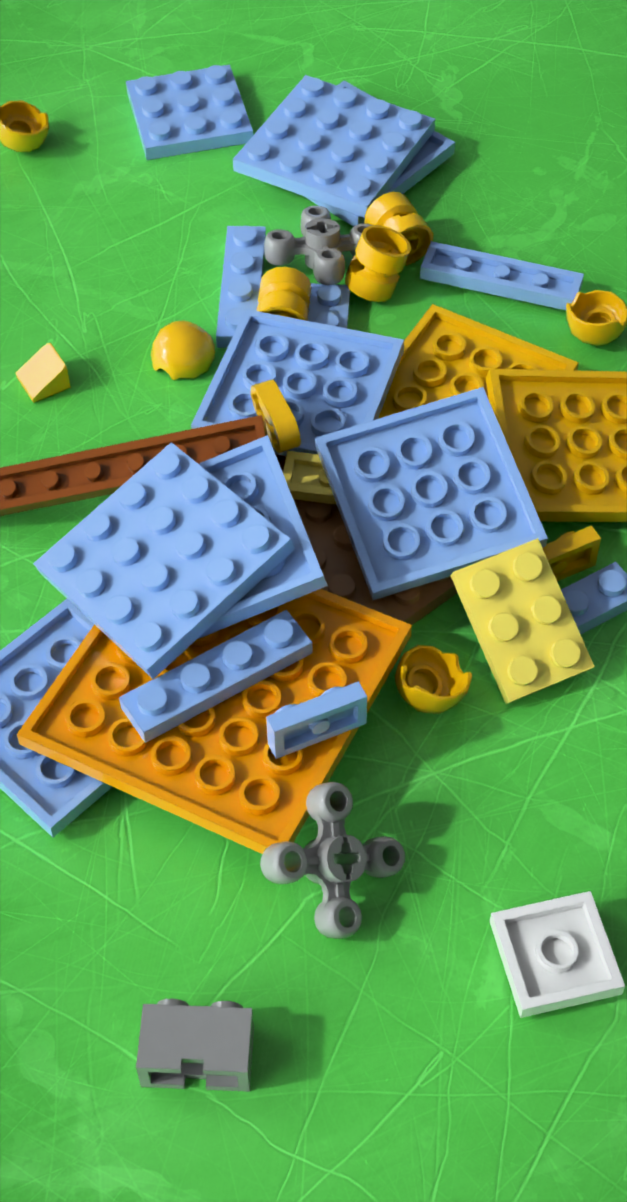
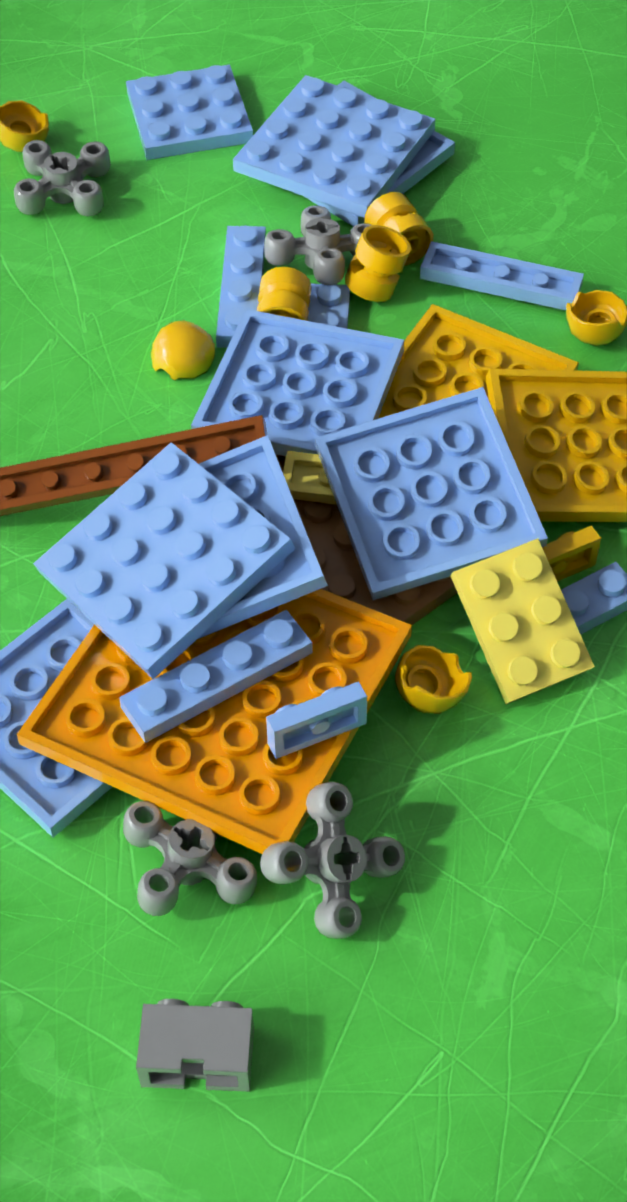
yellow slope [16,343,71,403] -> none
yellow beam [250,379,301,453] -> none
white plate [490,891,625,1018] -> none
none -> light grey gear [14,140,111,216]
none -> light grey gear [123,801,257,916]

